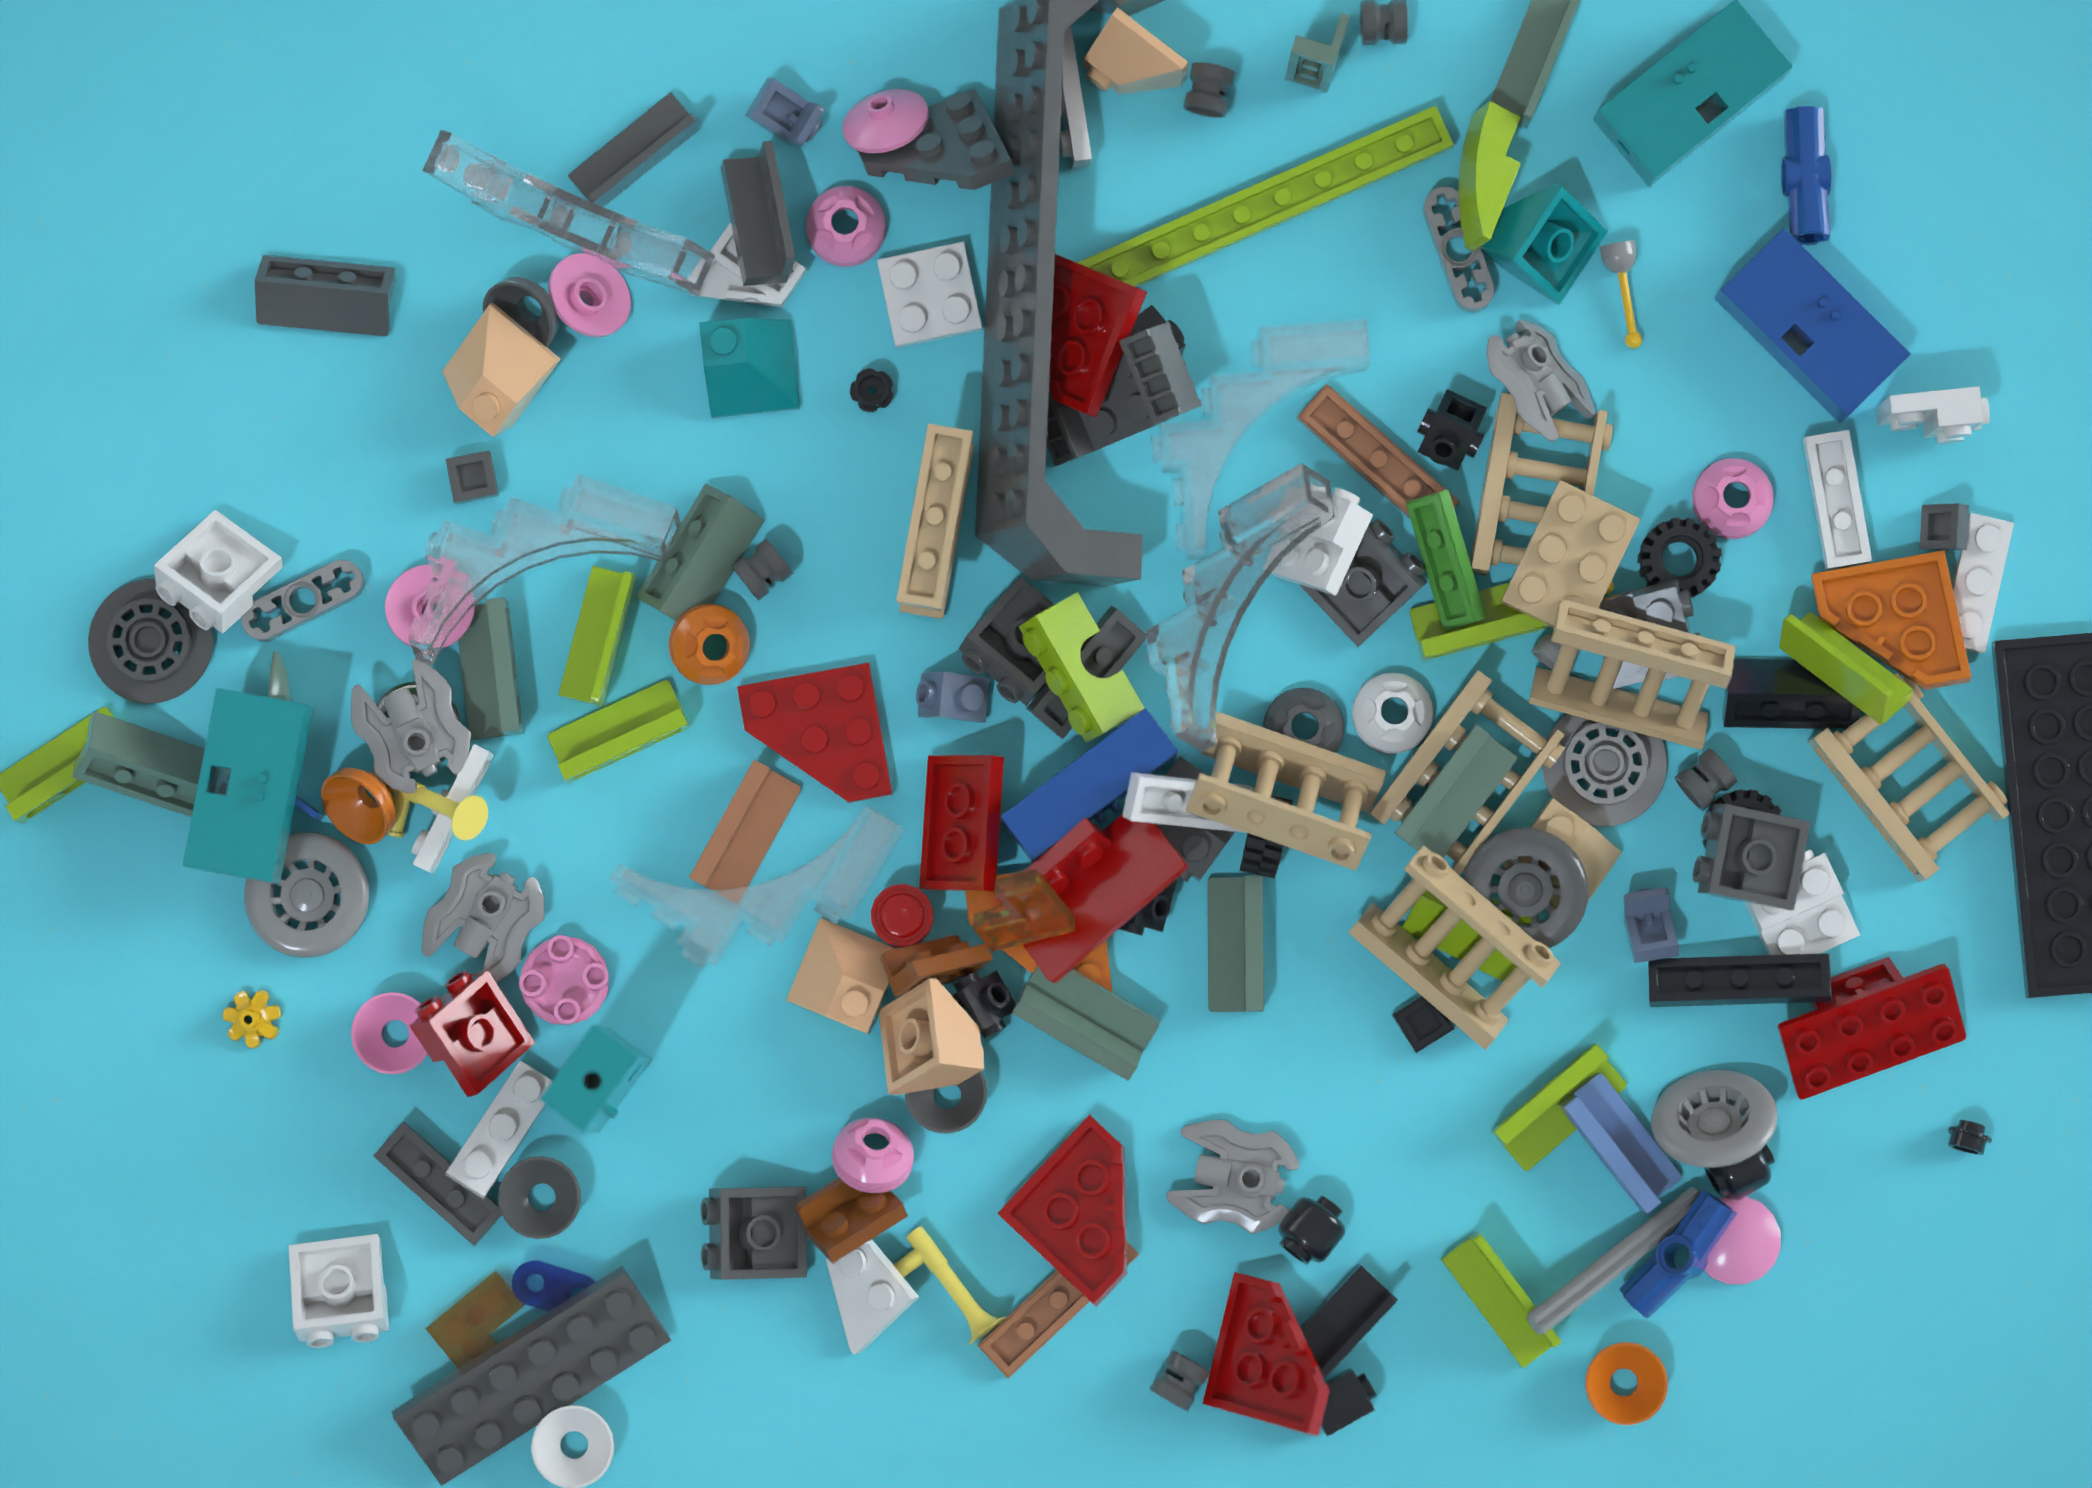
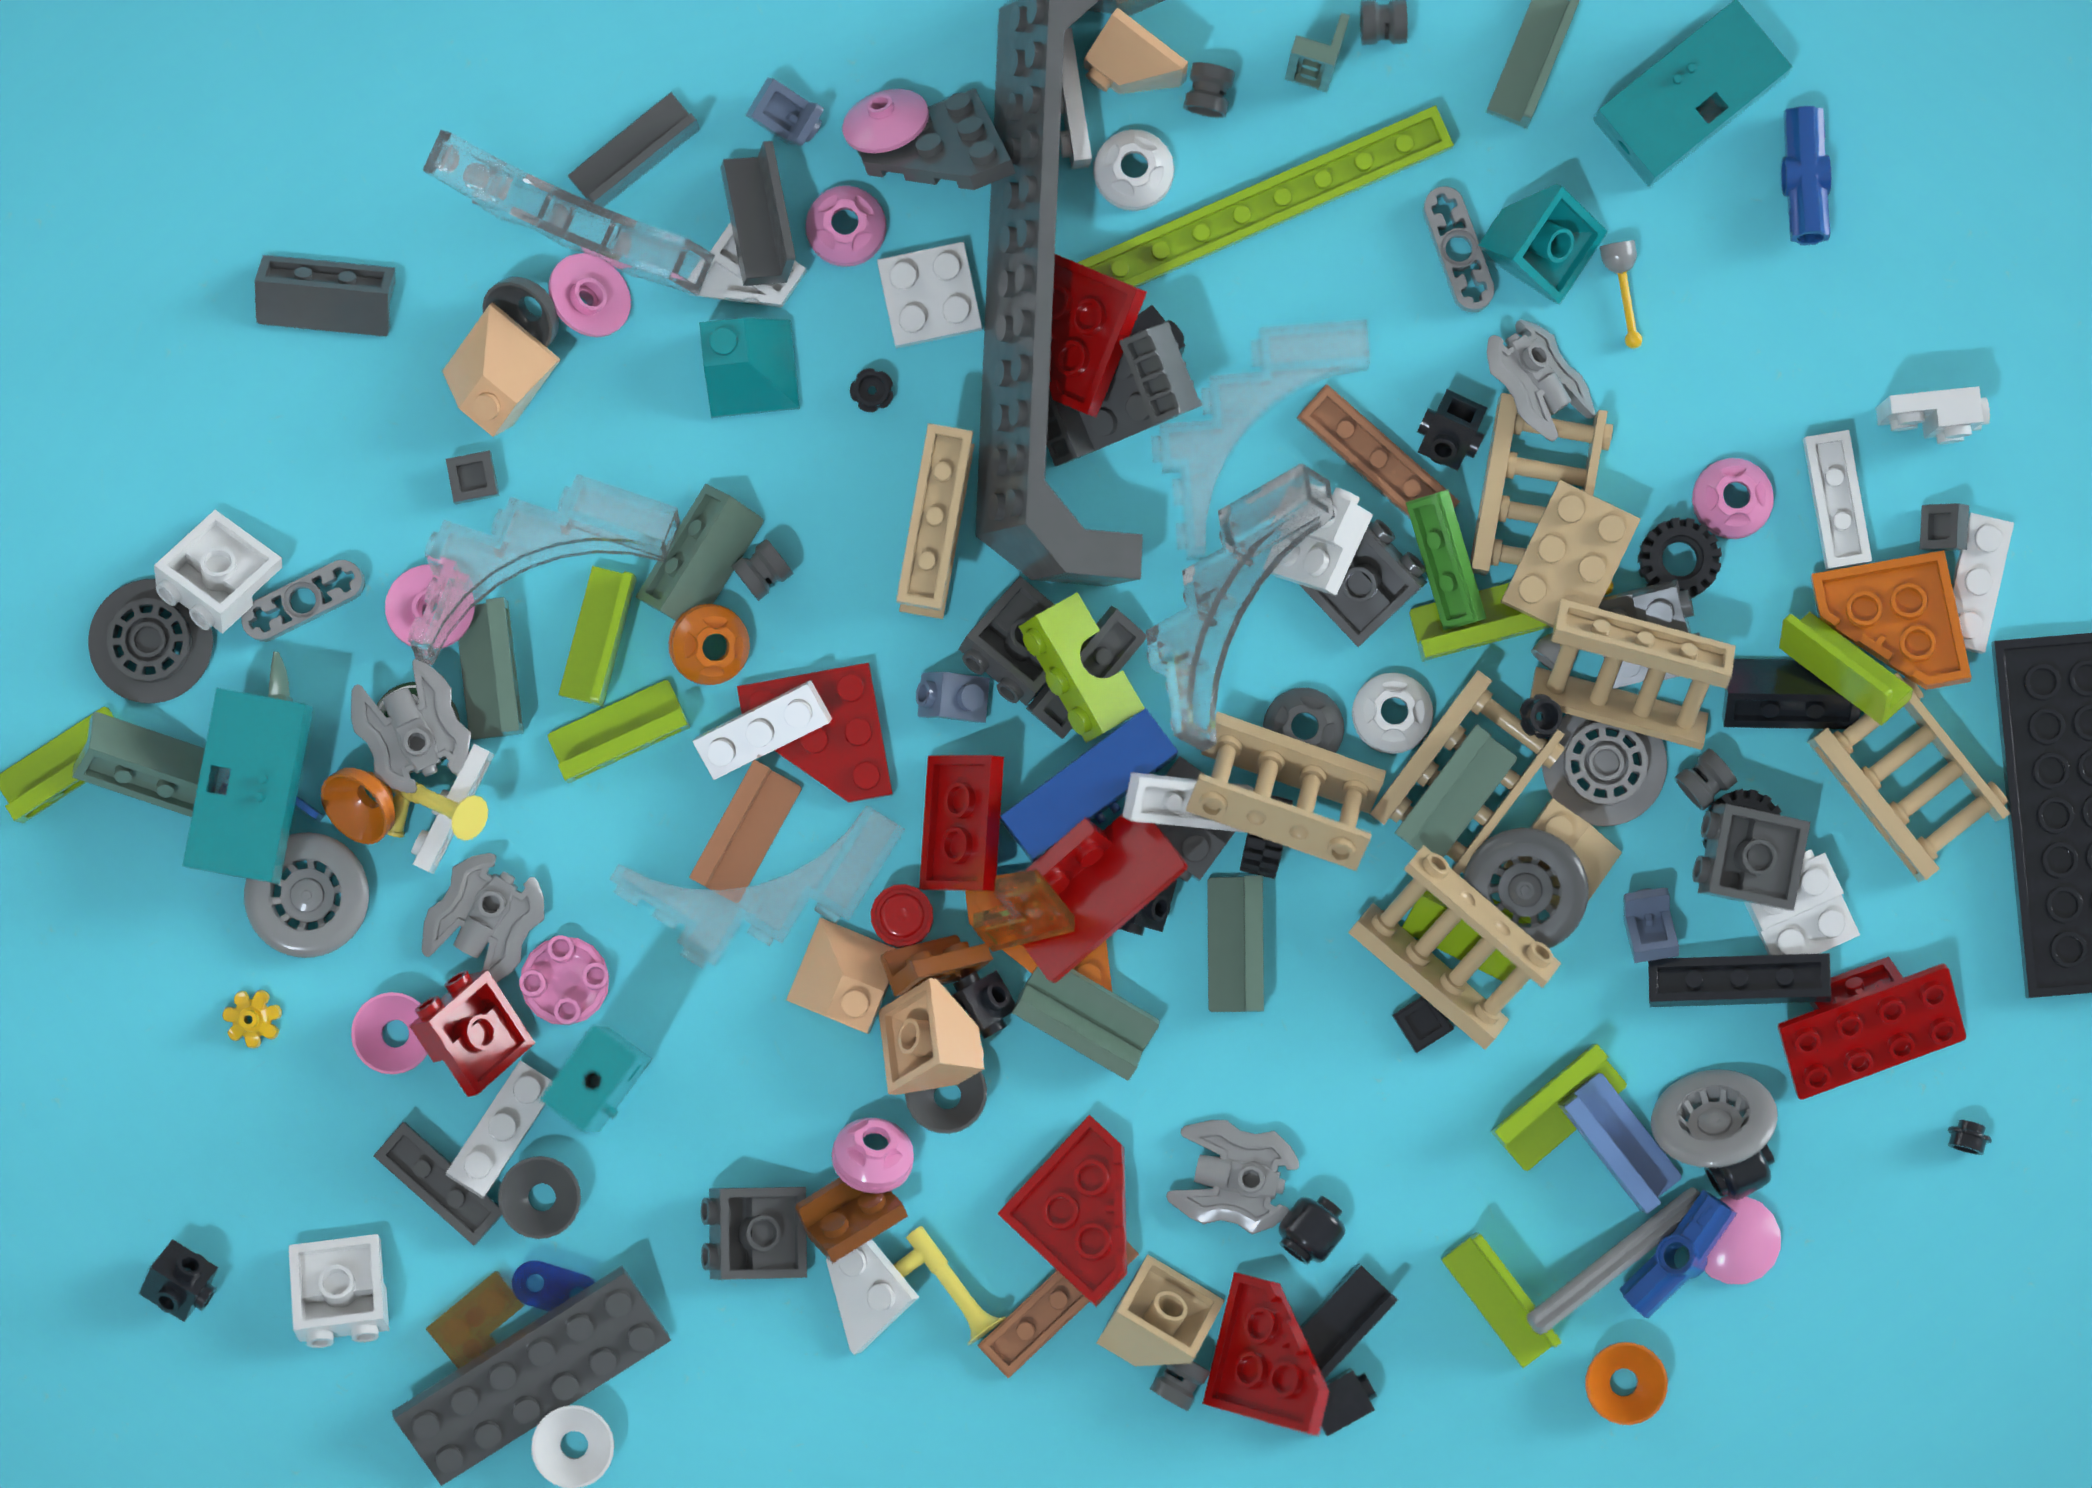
lime slope [1458,101,1521,251] -> none
blue brick [1714,228,1911,423] -> none
none -> black brick [139,1239,218,1322]
none -> white plate [692,680,832,780]
none -> white piece [1094,130,1174,211]
none -> tan slope [1097,1255,1225,1366]
none -> black plate [1520,694,1562,739]

